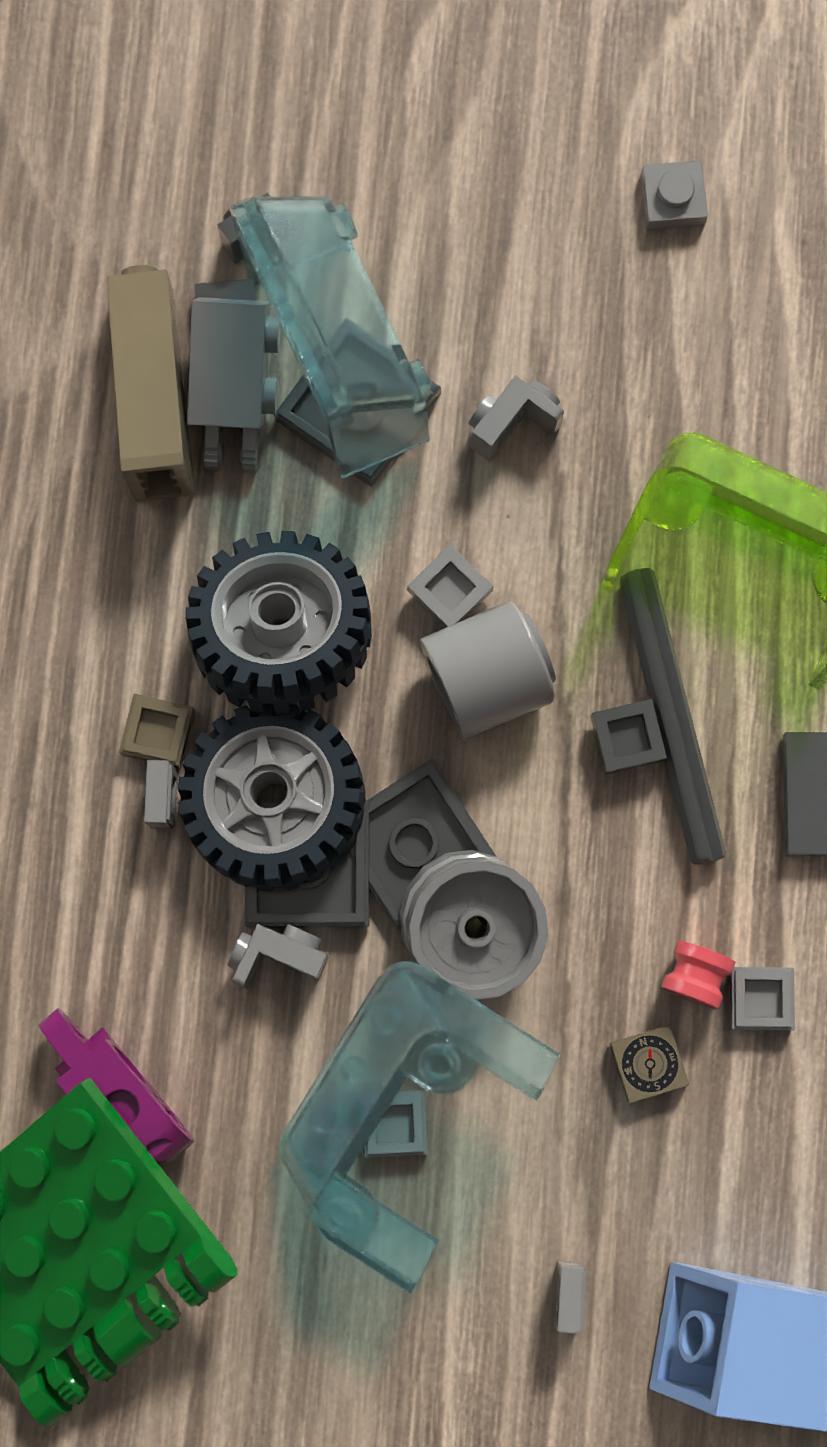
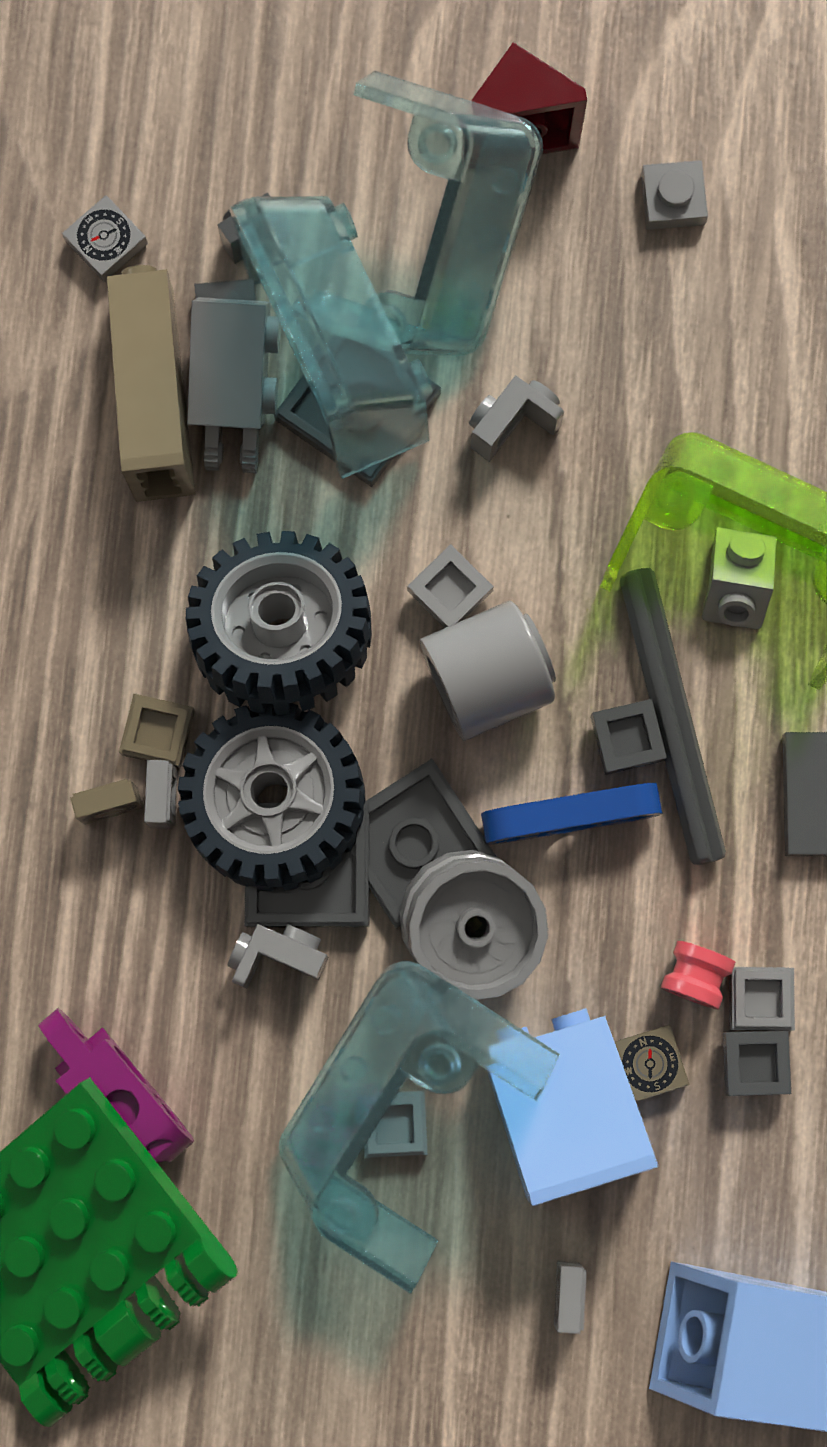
none -> light grey tile [62,195,148,282]
none -> dark tan tile [70,779,143,825]
none -> clear light blue windscreen [293,71,543,356]
none -> dark red slope [462,42,587,168]
none -> blue beam [481,783,663,845]
none -> light blue slope [482,1008,658,1206]
none -> bracket [702,527,777,629]
none -> dark grey plate [723,1031,792,1096]

